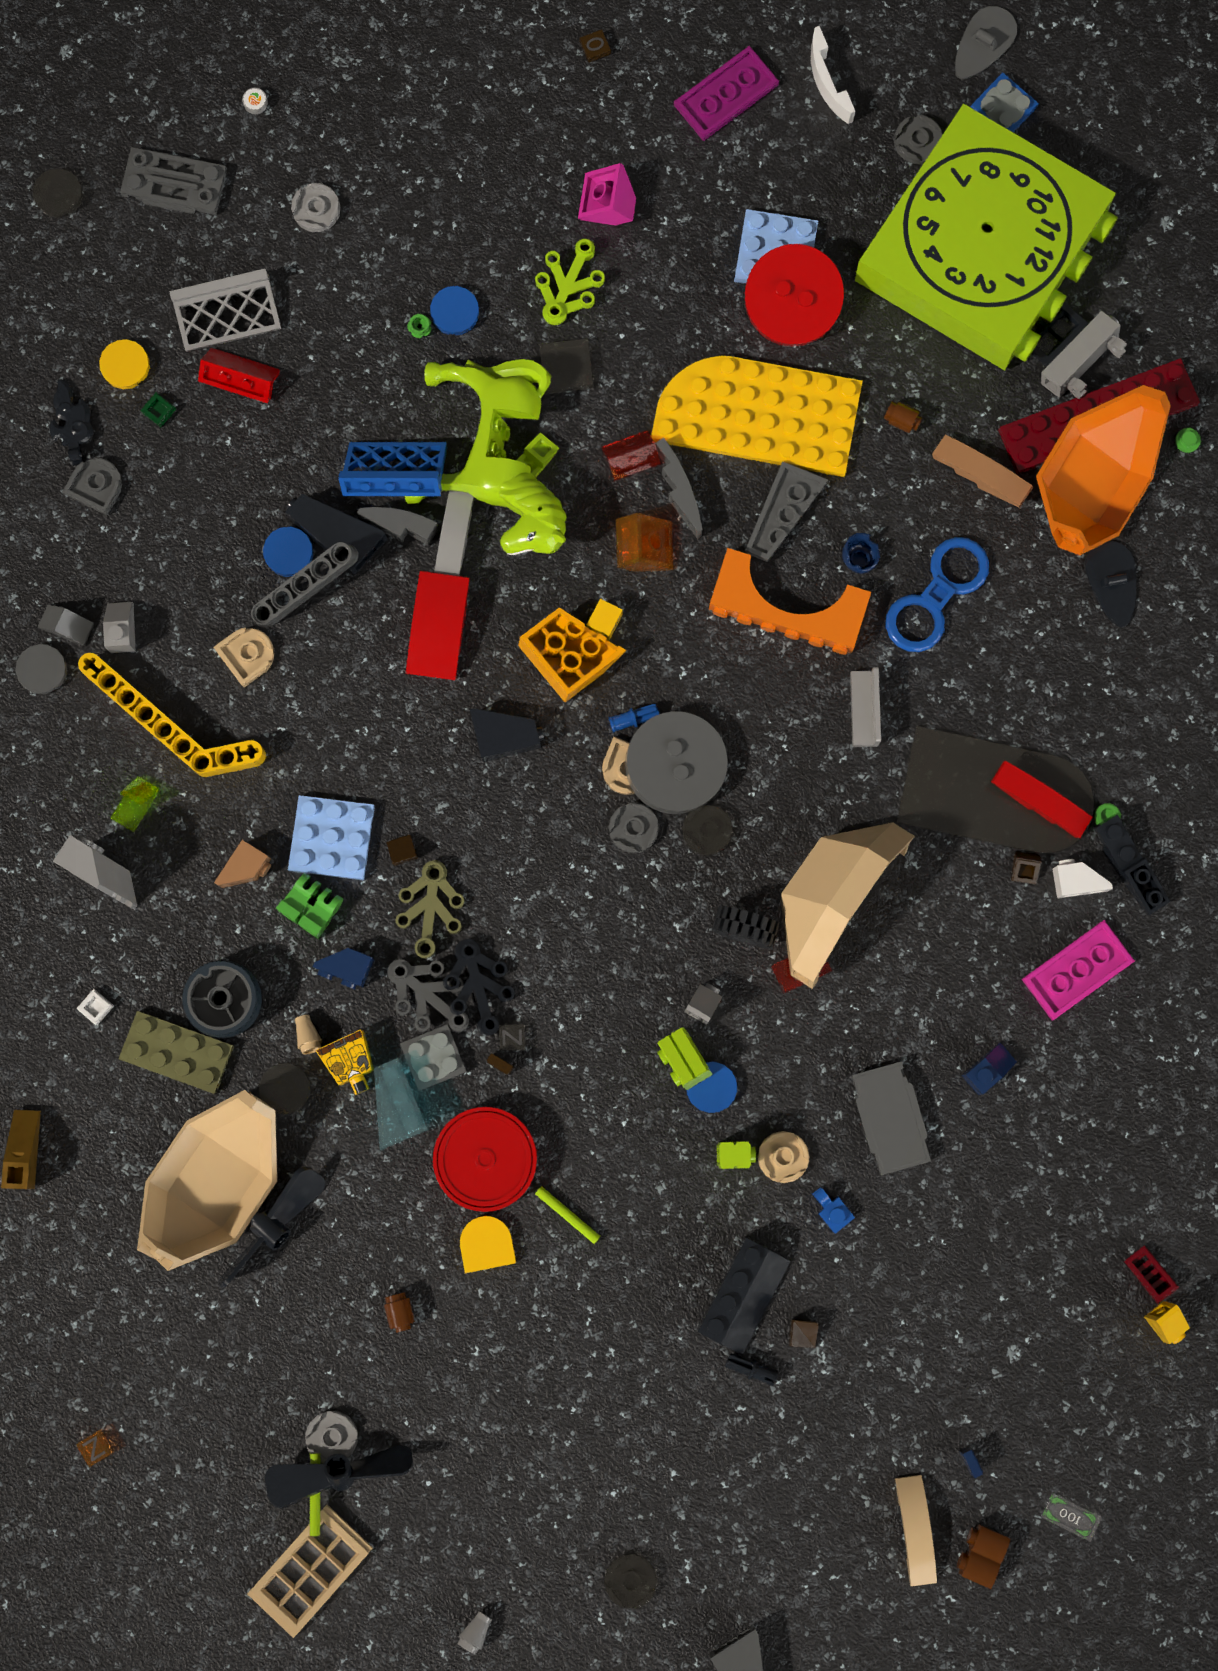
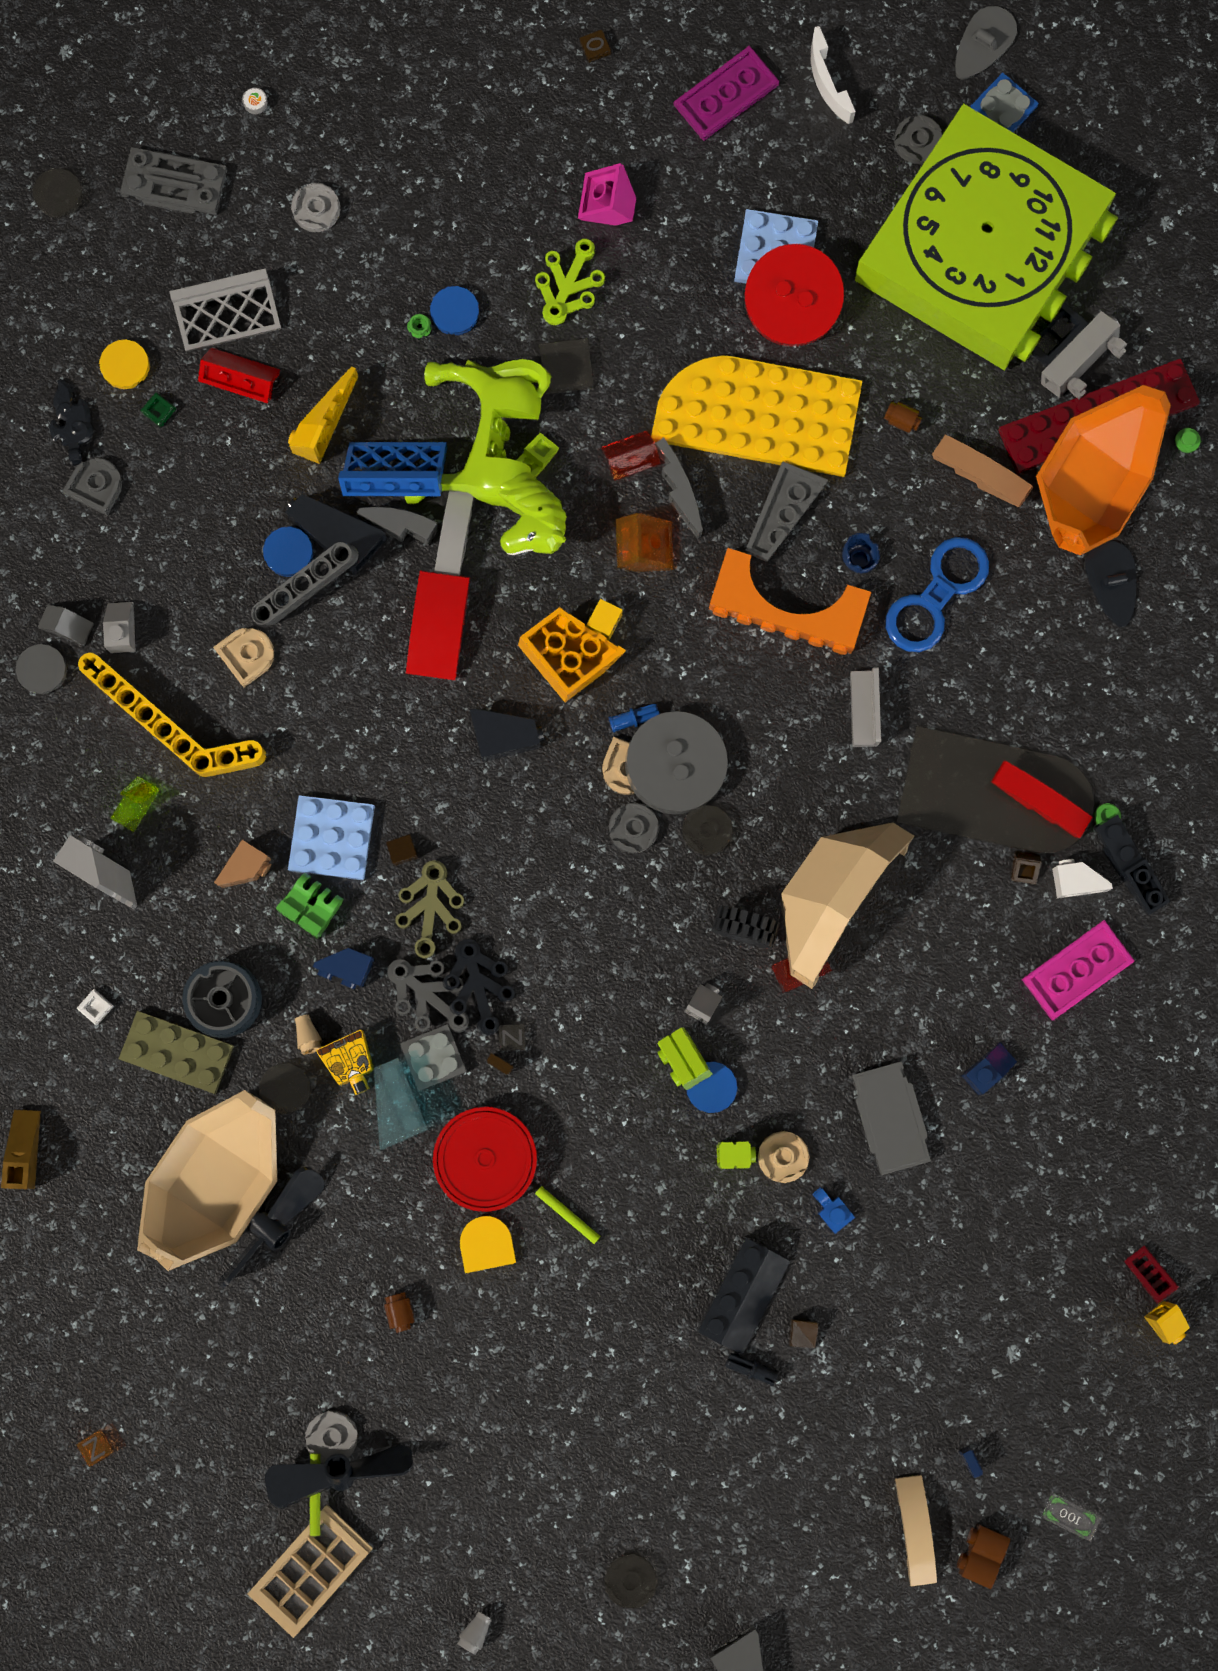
none -> yellow wedge [288,366,358,464]

